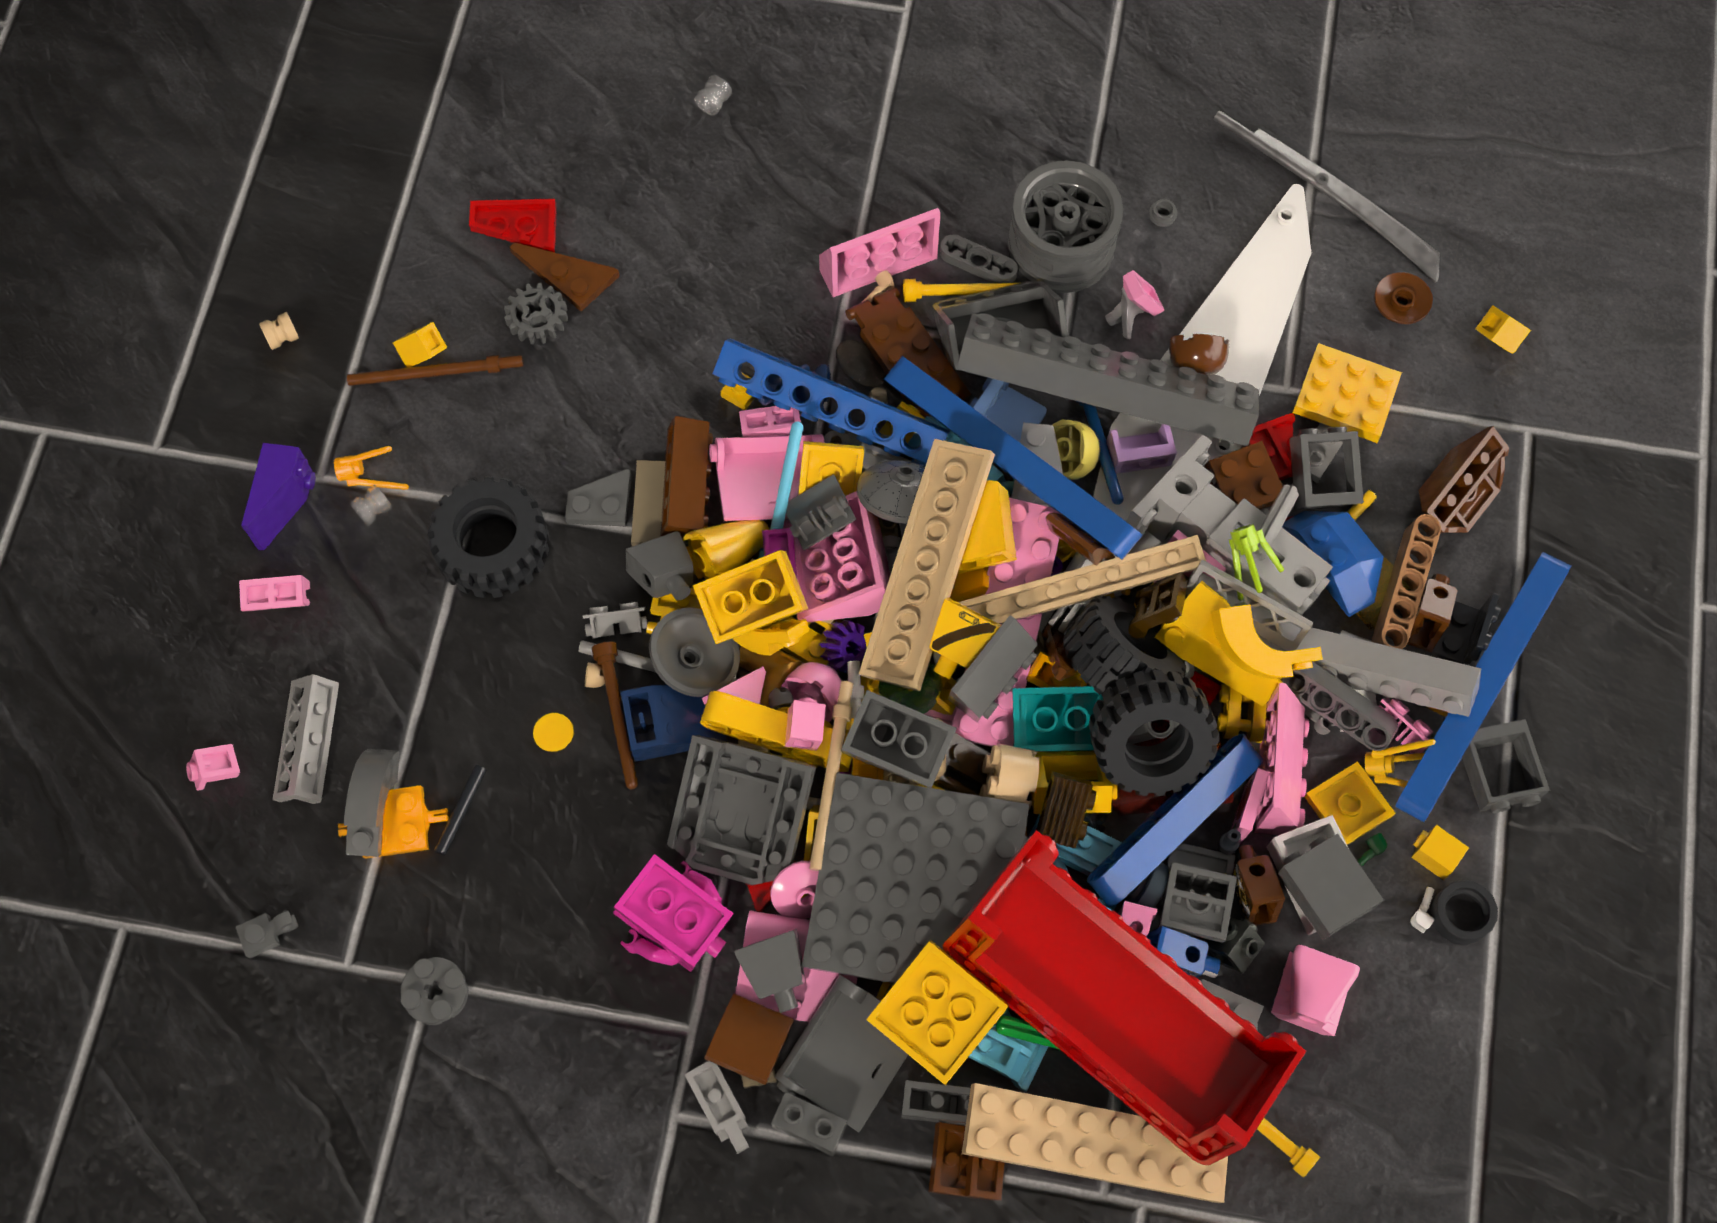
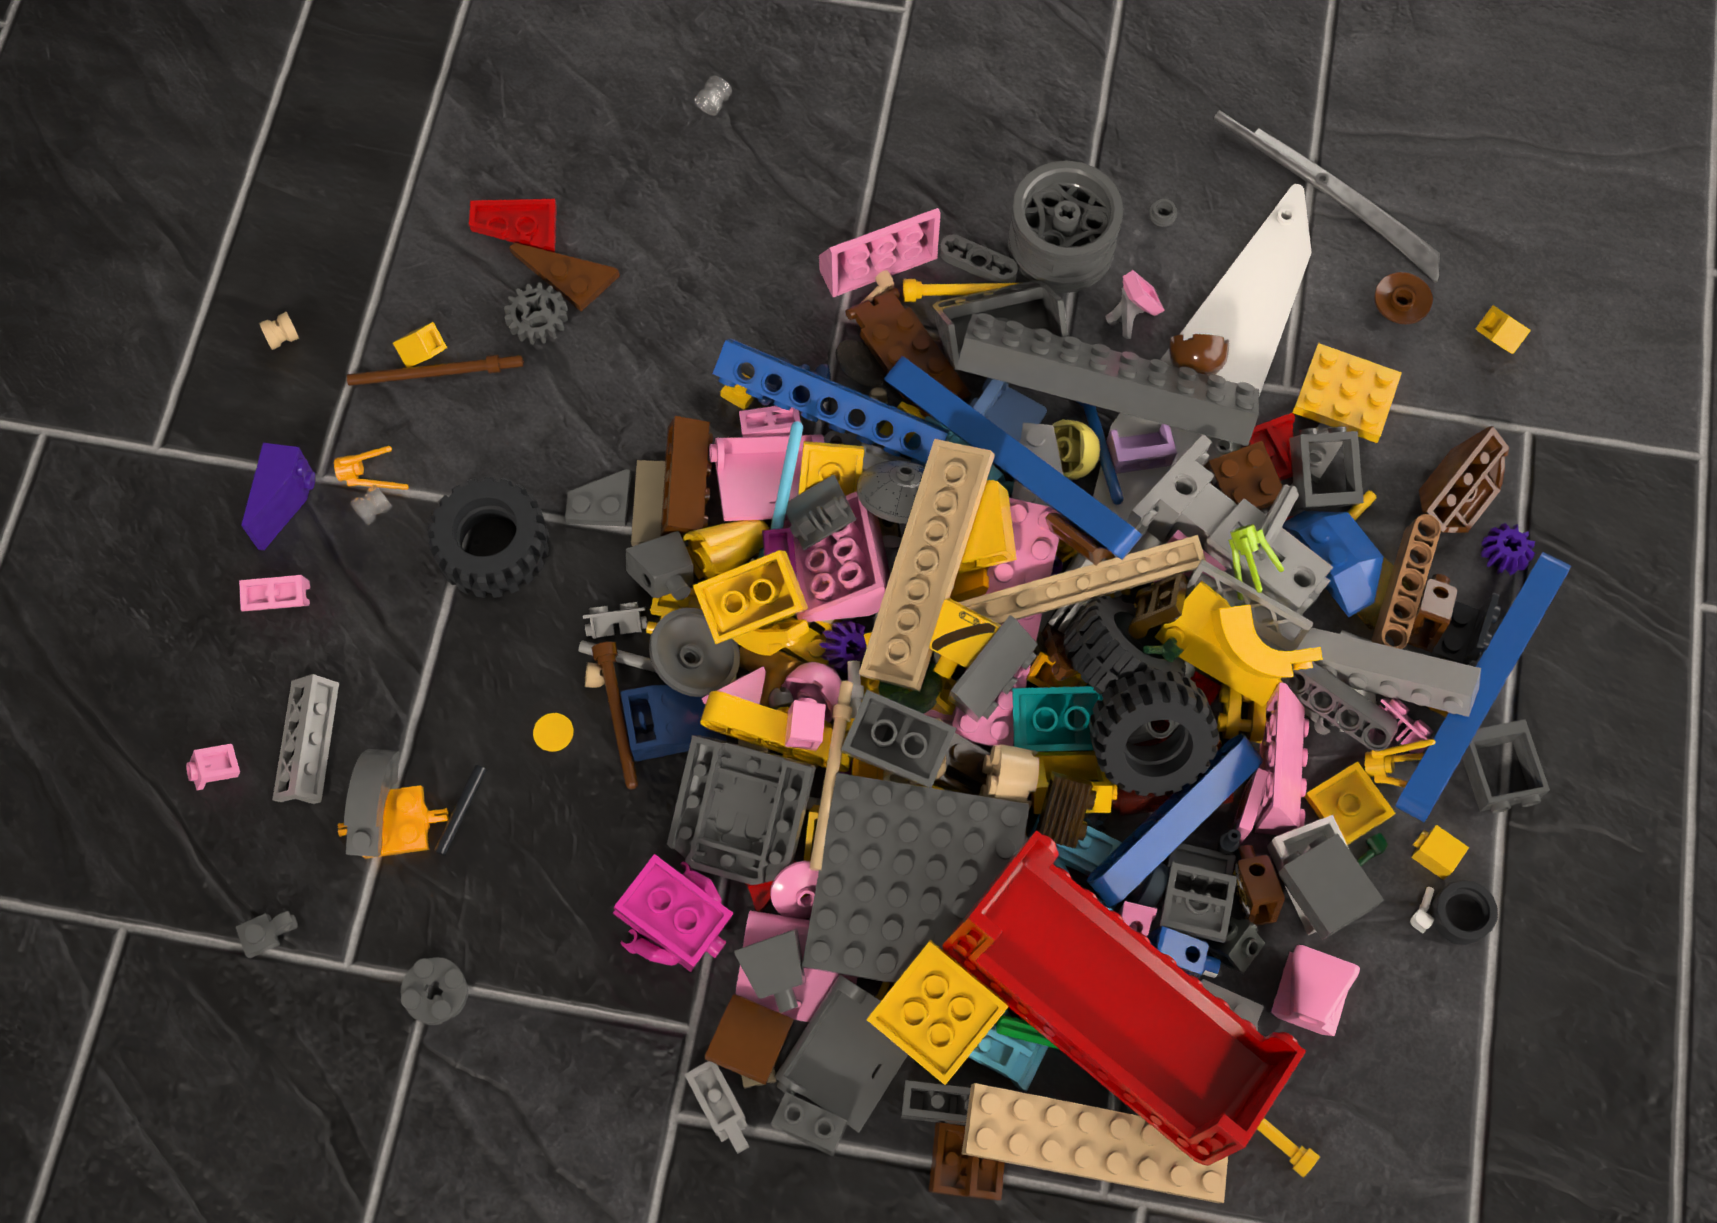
none -> clear green hand [1143,637,1184,662]
none -> dark purple gear [1481,522,1535,576]

